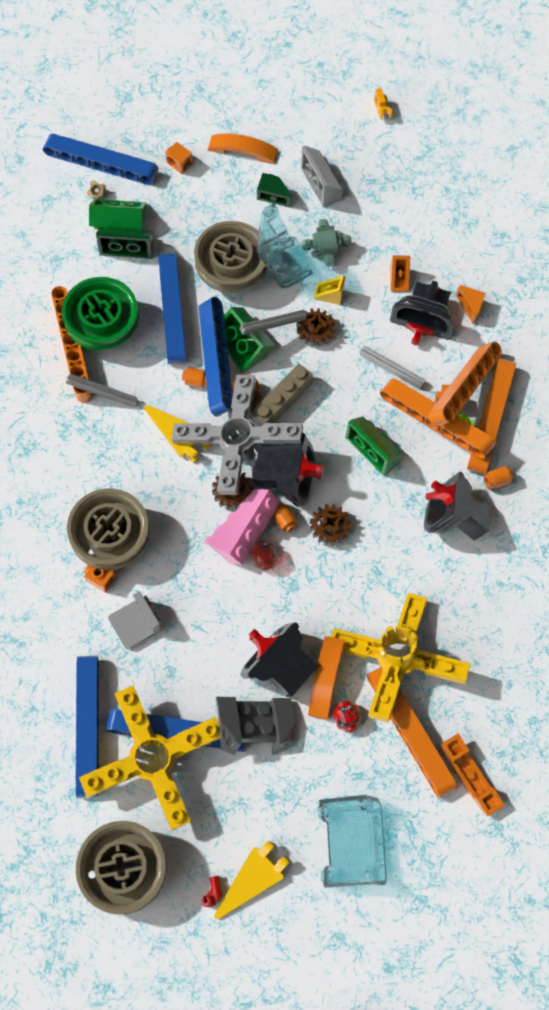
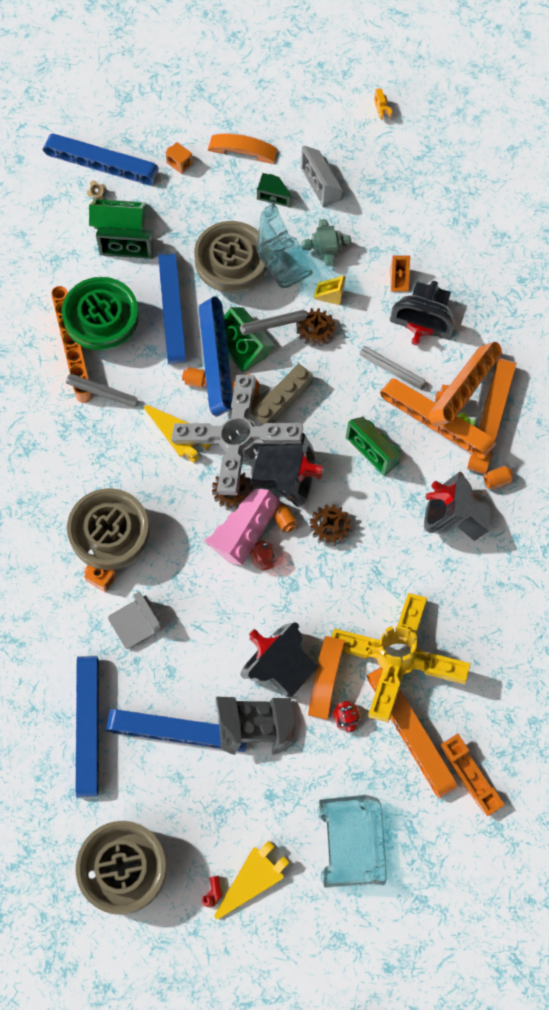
yellow piece [79,685,220,831] -> none
orange slope [456,285,486,324] -> none

